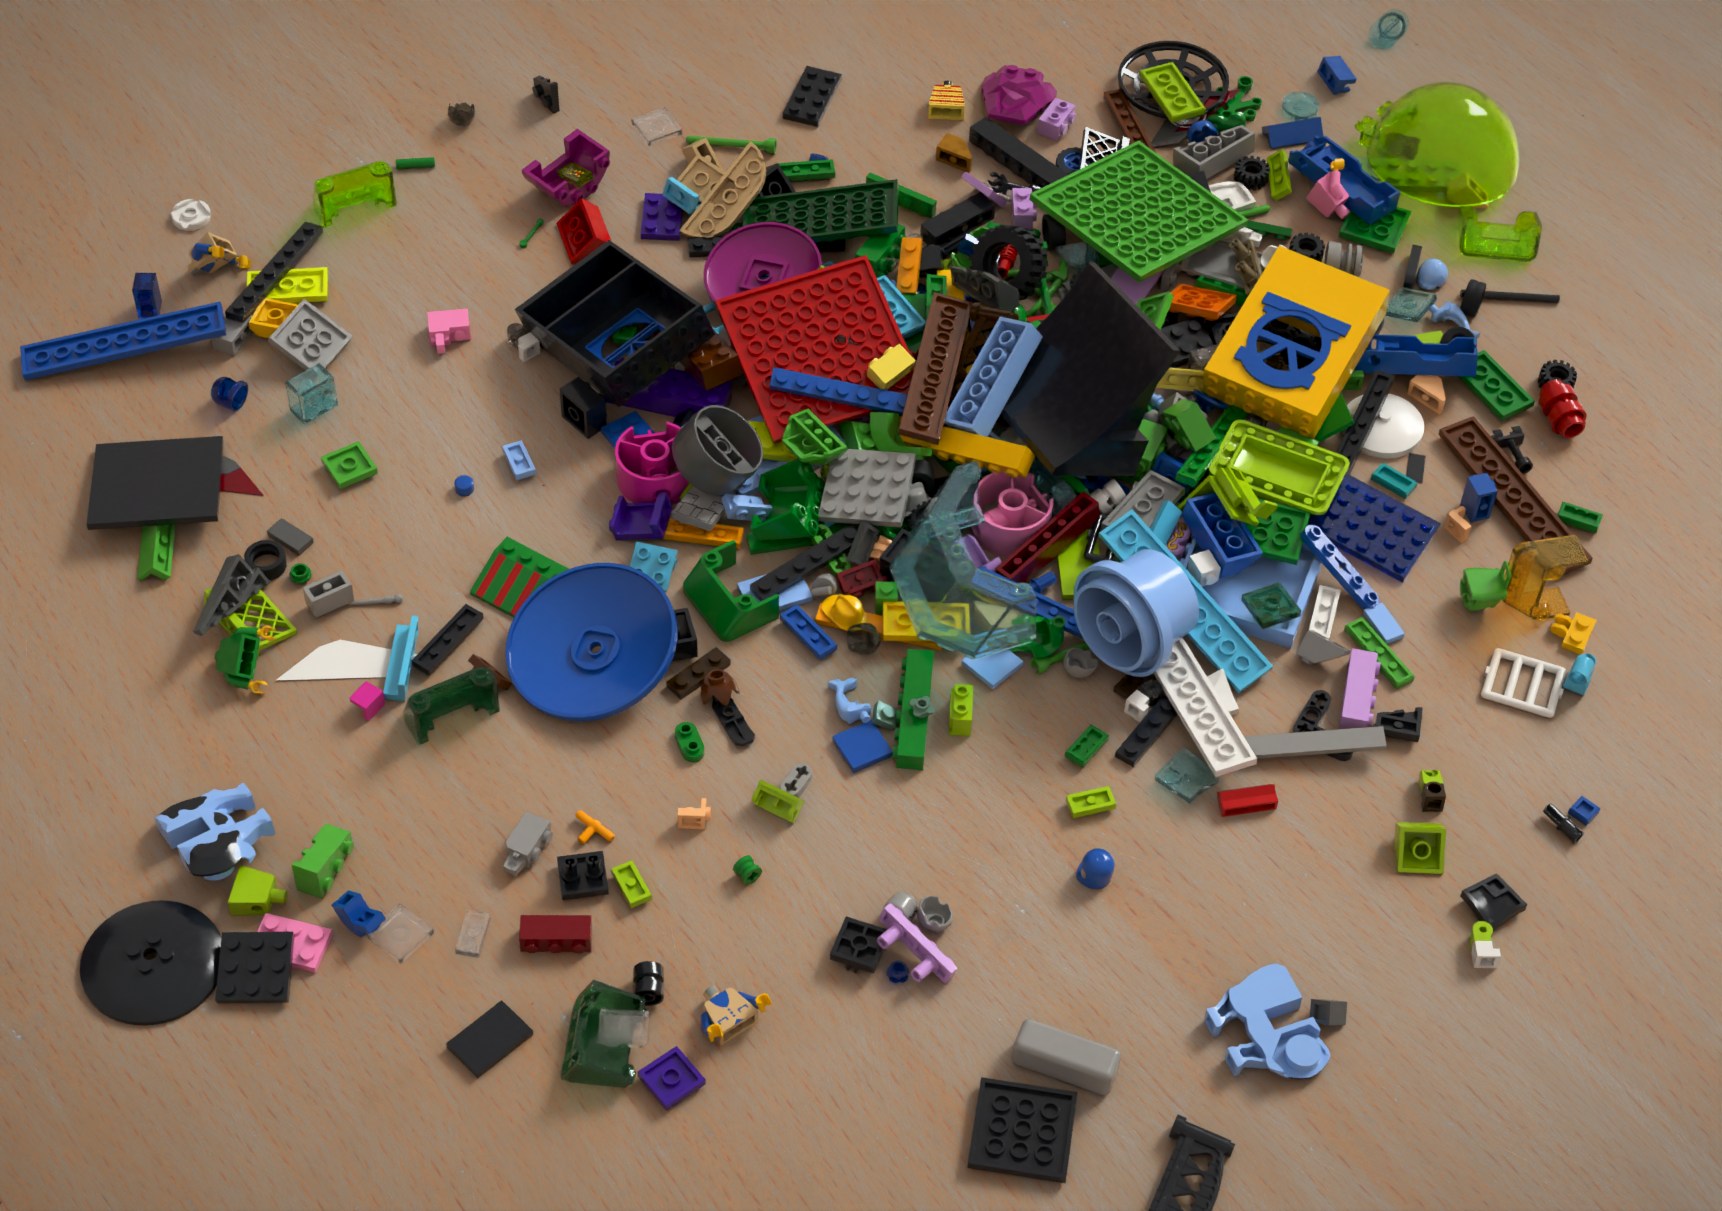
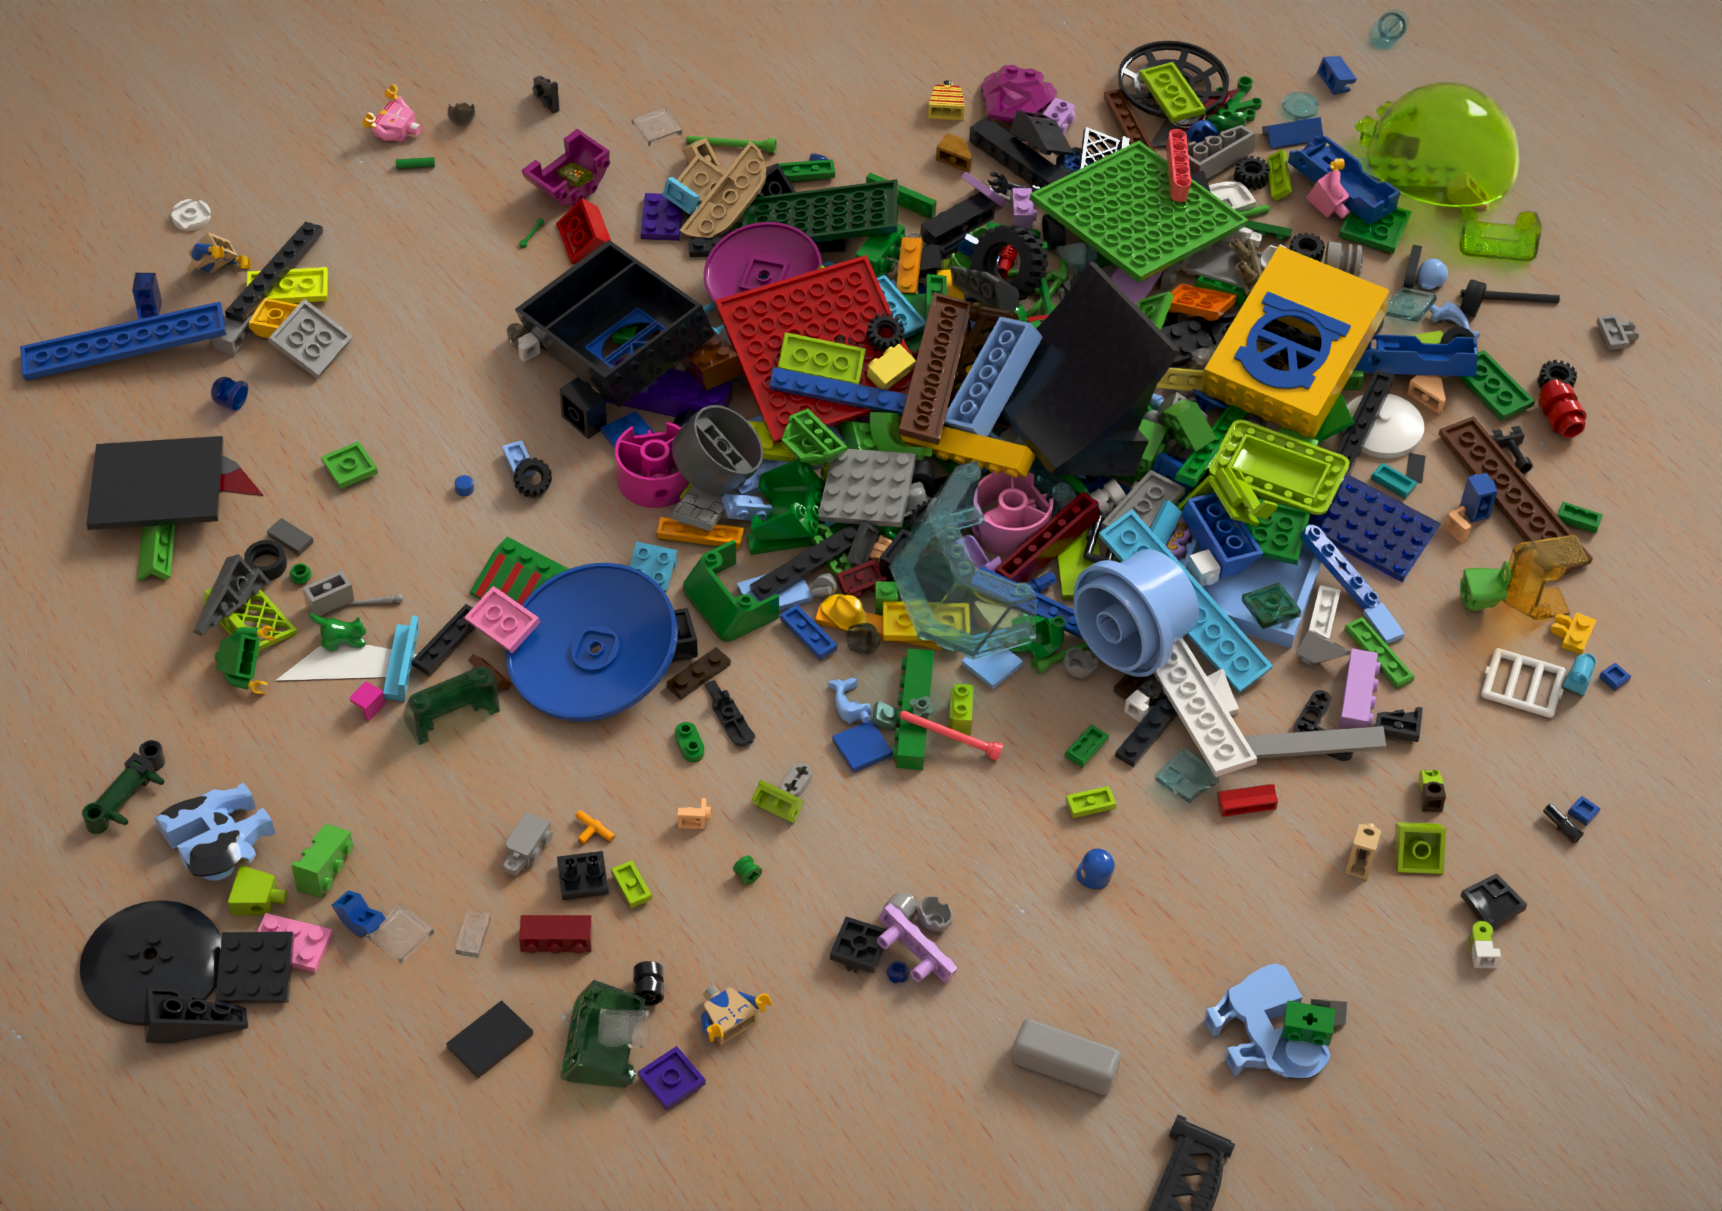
clear light blue brick [285,363,338,424] -> none
clear neon green windscreen [312,161,397,228] -> none
bright pink hinge [427,309,471,354] -> none
dark purple panel [609,493,672,540] -> none
reddish brown piece [701,669,740,707] -> none
black plate [783,66,842,127] -> none
black plate [967,1077,1078,1183] -> none
none -> dark green piece [82,740,165,834]
none -> black wedge [144,987,248,1043]
none -> green animal [309,613,366,652]
none -> bright pink torso [362,84,422,142]
none -> bright pink plate [464,586,541,653]
none -> black tyre [513,457,552,498]
none -> lime tile [778,332,866,384]
none -> black tyre [866,313,905,353]
none -> coral piece [900,711,1003,761]
none -> black slope [1010,110,1074,157]
none -> coral beam [1166,129,1191,202]
none -> green brick [1281,1001,1336,1046]
none -> tan torso [1345,823,1381,880]
none -> light grey hinge [1596,314,1640,350]
none -> blue tile [1599,662,1631,691]

